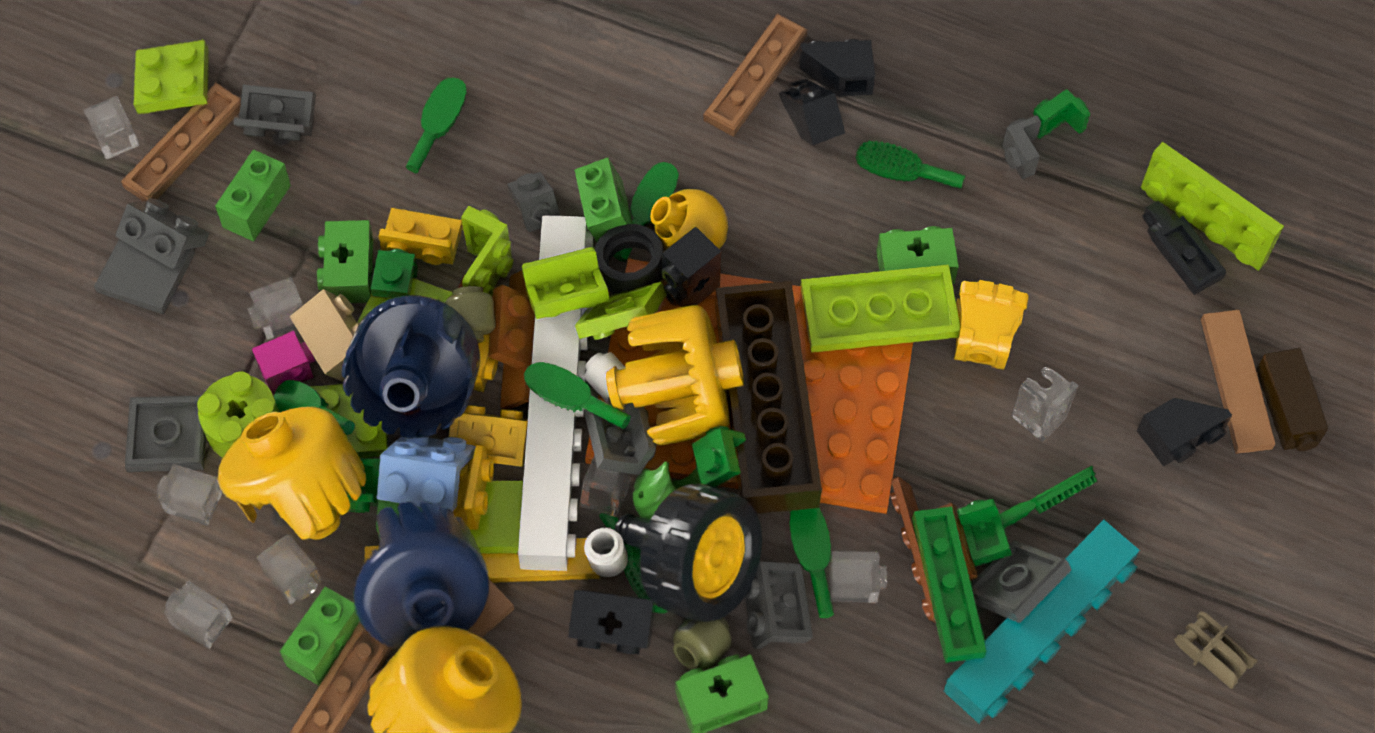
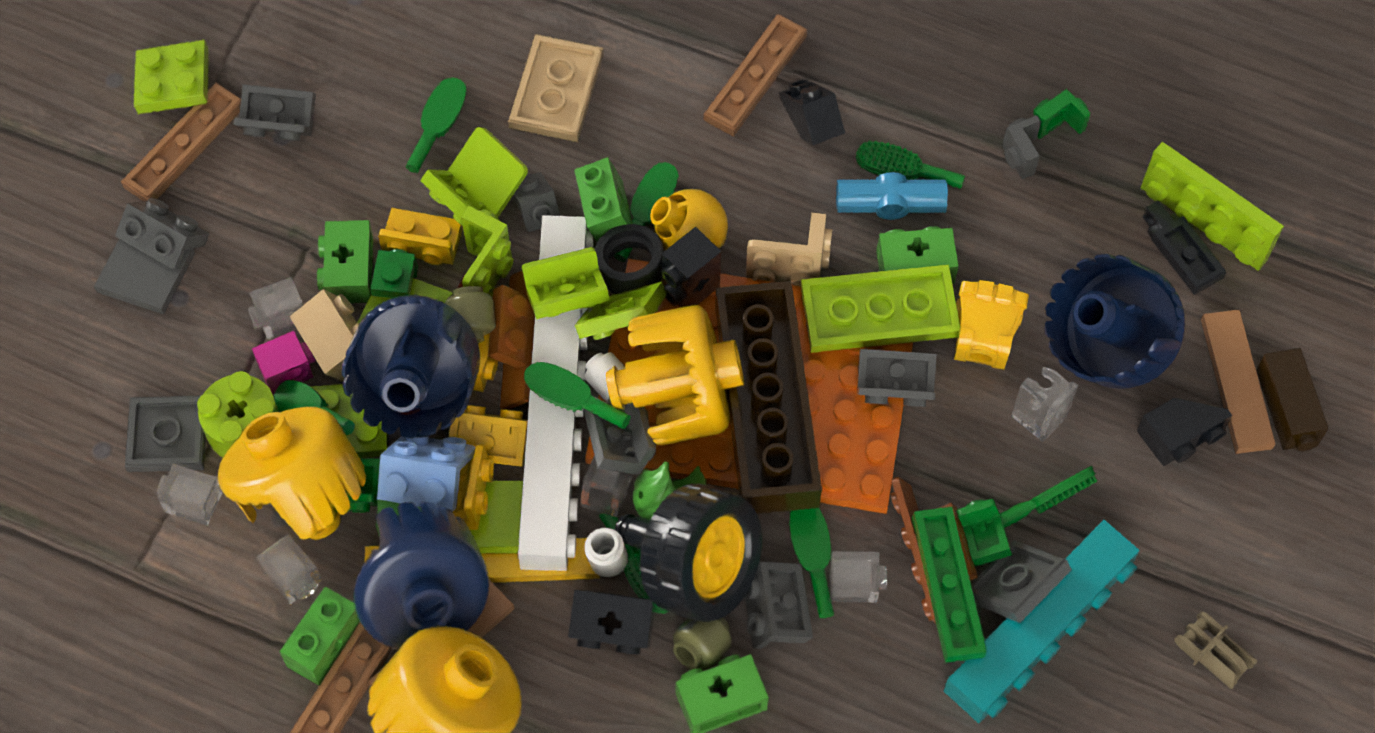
clear brick [83,96,139,160] -> none
clear brick [164,580,233,649] -> none
bright green brick [215,149,291,242] -> none
green bracket [692,426,746,487] -> none
black slope [799,39,875,97] -> none
none -> lime bracket [420,127,528,225]
none -> tan tile [508,34,603,142]
none -> tan bracket [746,213,832,286]
none -> dark azure piece [836,172,948,220]
none -> dark grey bracket [857,349,937,407]
none -> dark blue piece [1044,254,1185,389]

